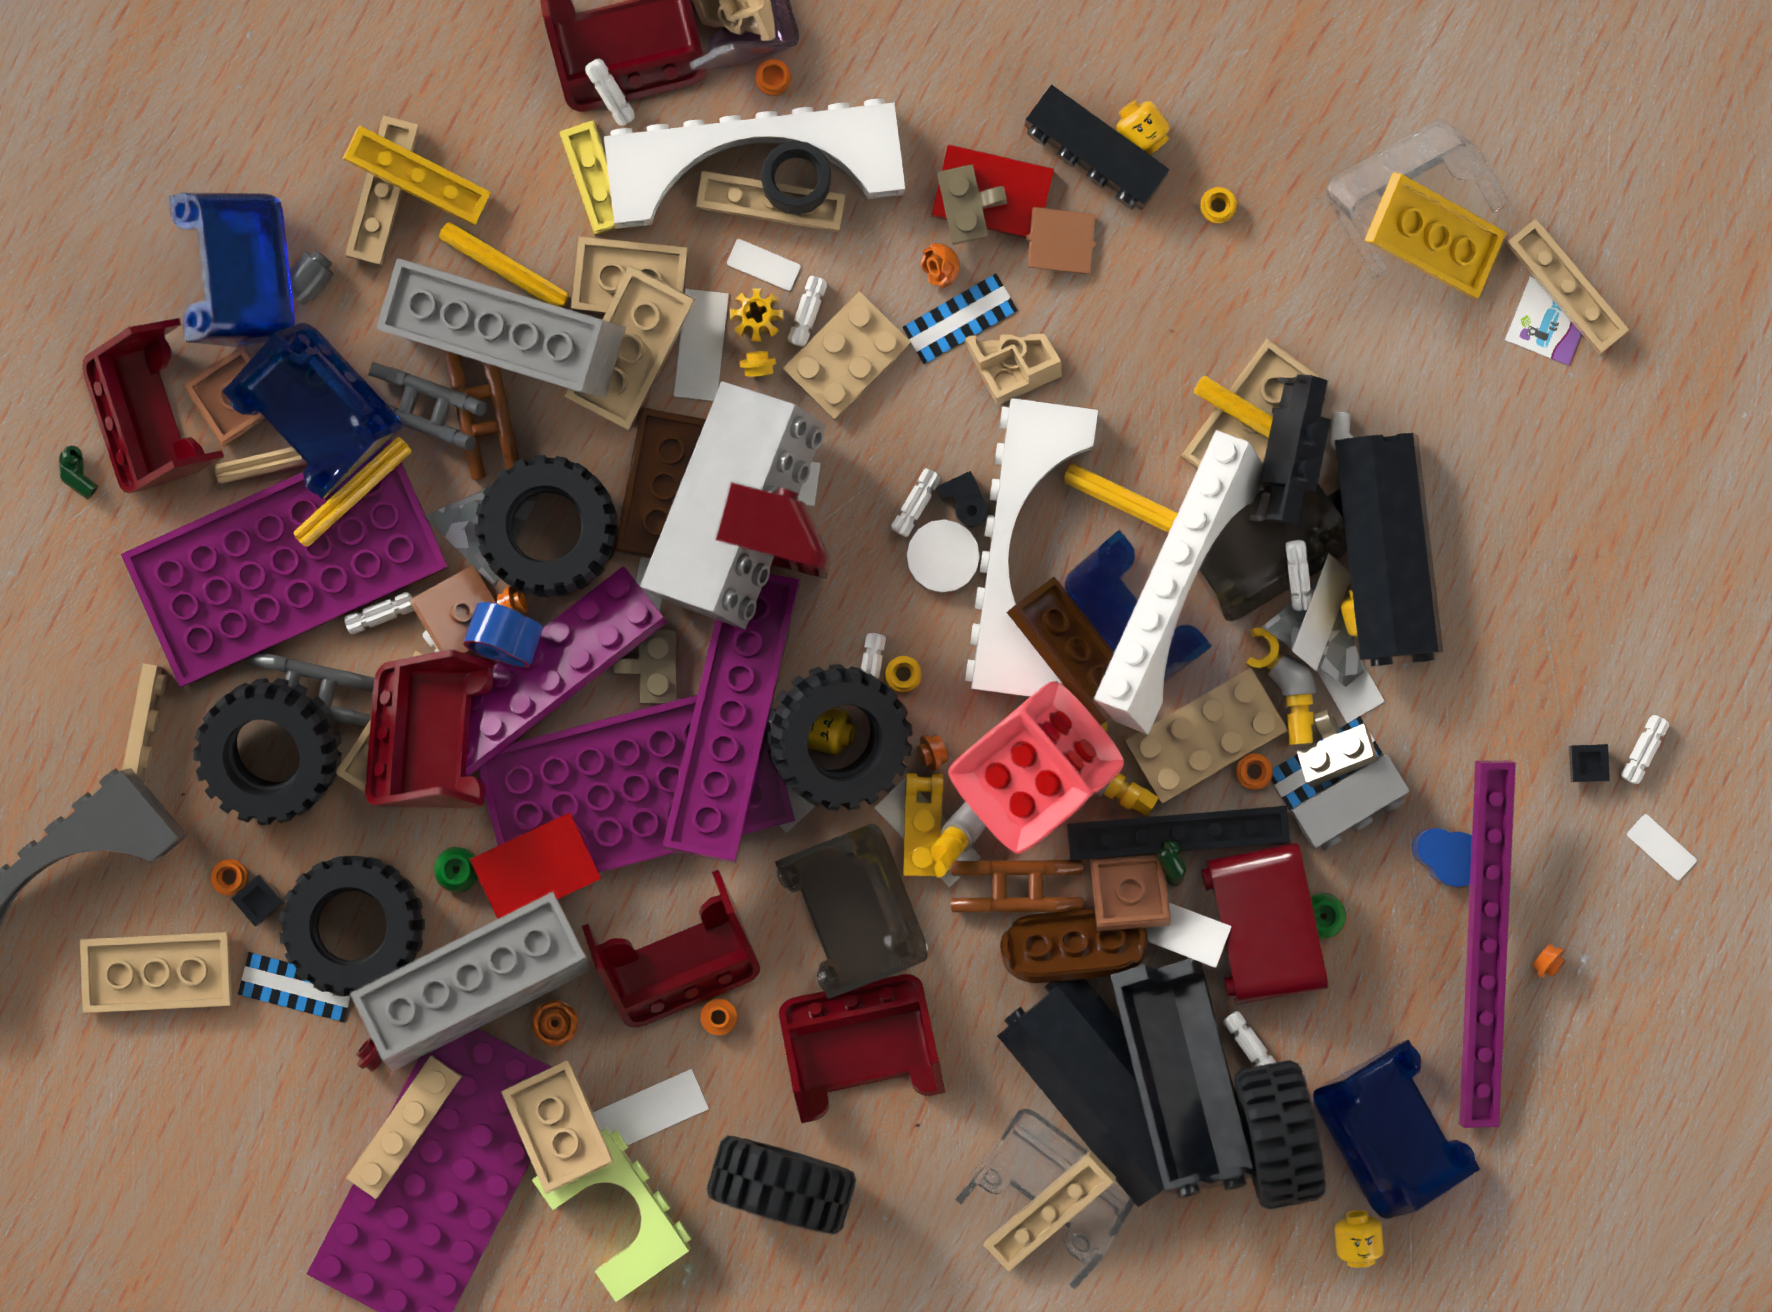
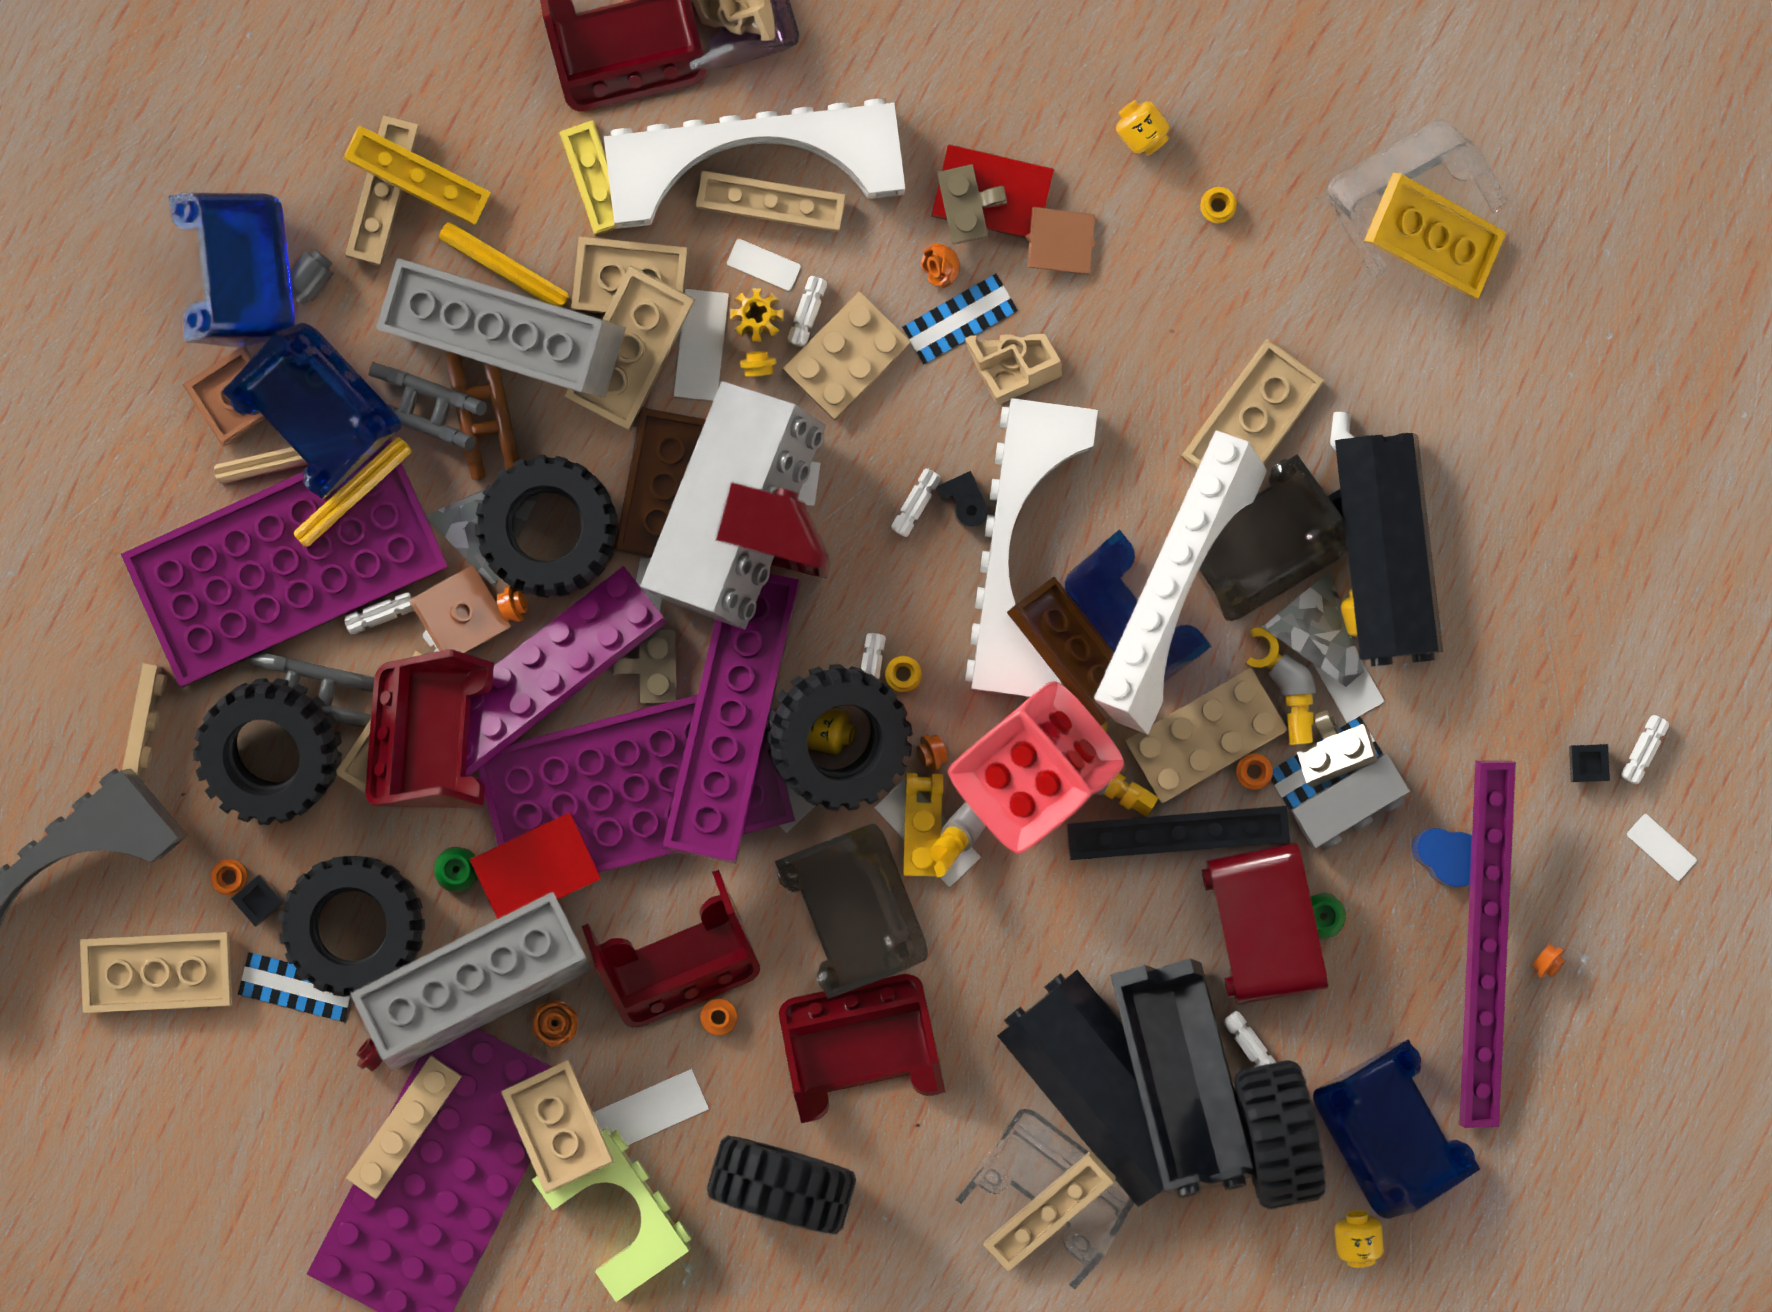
dark green arm [59,445,98,500] -> none
dark red windscreen [82,318,224,493] -> none
blue piece [463,602,543,669] -> none
white axle [585,59,635,126] -> none
orange plate [755,59,792,96] -> none
black tyre [761,140,831,215] -> none
white tile [907,519,980,593] -> none
dark orange piece [951,860,1084,912] -> none
reddish brown tile [1000,908,1148,983] -> none
black brick [1024,84,1170,210] -> none
yellow axle [1064,464,1178,533] -> none
nougat plate [1090,853,1171,931] -> none
white sticker [1145,903,1232,968] -> none
dark green arm [1157,840,1186,887] -> none
yellow axle [1194,376,1325,452] -> none
black bracket [1249,374,1331,526] -> none
white axle [1285,540,1312,611] -> none
white sticker [1292,553,1351,671] -> none
tan plate [1505,218,1629,355] -> none
white sticker [1505,277,1581,365] -> none

